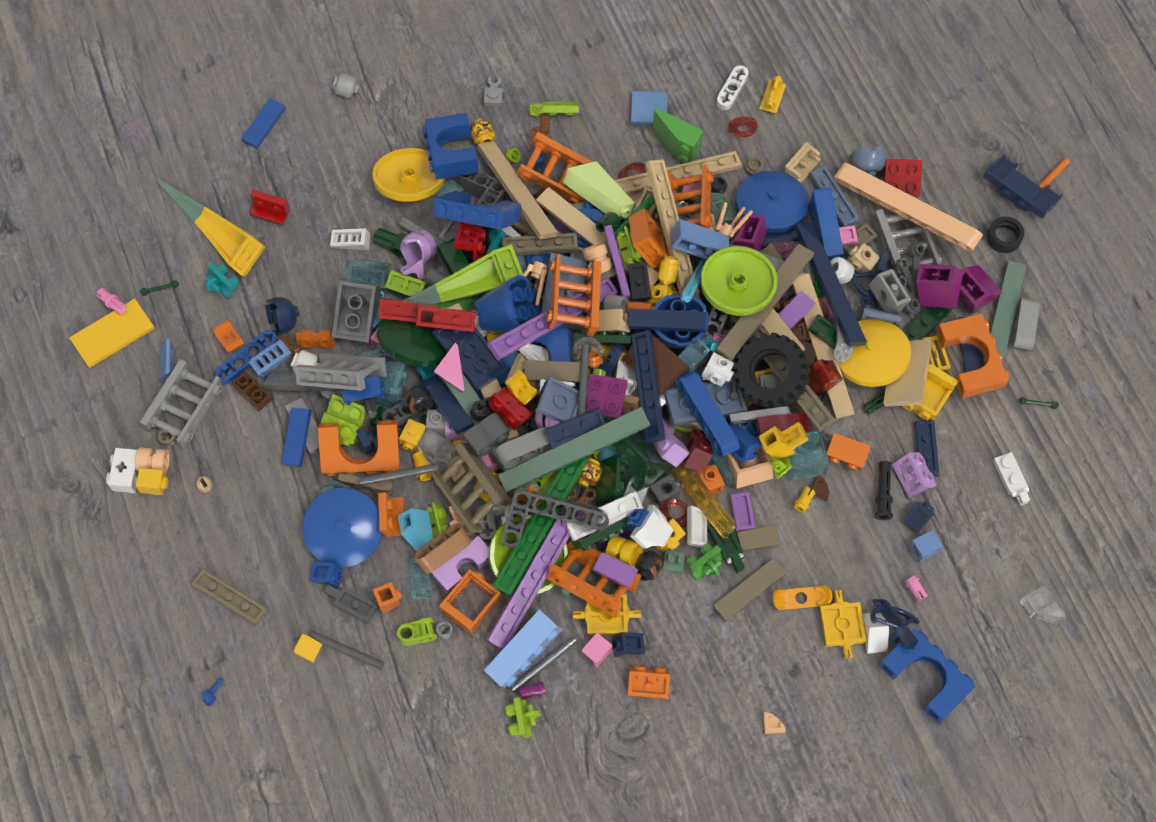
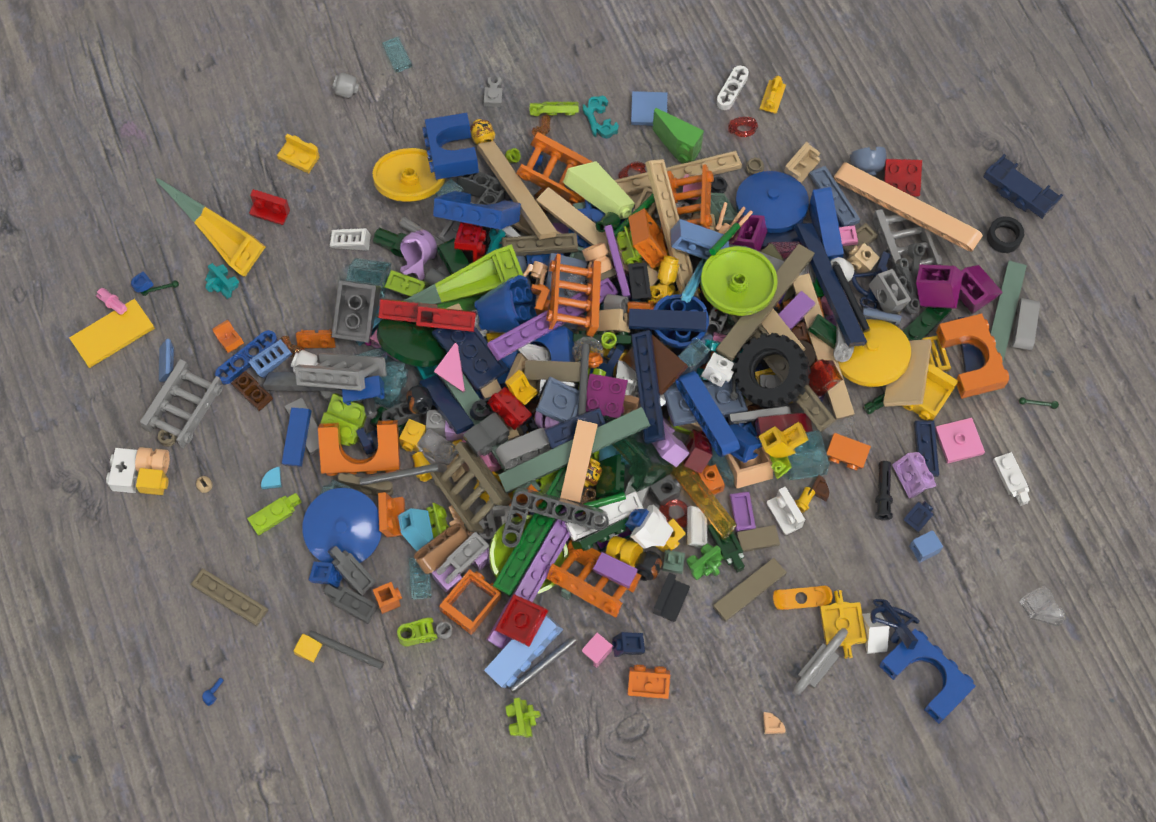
blue tile [241,99,286,149] -> none
dark blue cylinder [265,297,299,335] -> none
magenta pin [519,681,546,700] -> none
yellow plate [573,594,641,636] -> none
bright pink pin [905,575,929,602] -> none
orange bar [1038,158,1070,192] -> none
none -> blue tile [131,271,154,292]
none -> lime hinge [247,493,302,536]
none -> medium azure tile [261,467,282,489]
none -> yellow bracket [277,134,320,174]
none -> dark grey hinge [328,546,376,596]
none -> clear light blue tile [382,37,412,73]
none -> light grey hinge [436,531,490,584]
none -> red tile [495,594,548,647]
none -> orange bracket [531,284,551,315]
none -> light nougat tile [560,420,598,502]
none -> green bar [575,492,626,514]
none -> teal helmet [583,95,619,139]
none -> lime hinge [601,332,617,349]
none -> black panel [653,572,690,622]
none -> green bar [709,223,740,255]
none -> white bracket [767,486,805,535]
none -> light grey bar [793,628,848,695]
none -> black bar [833,264,870,333]
none -> bright pink plate [935,418,985,464]

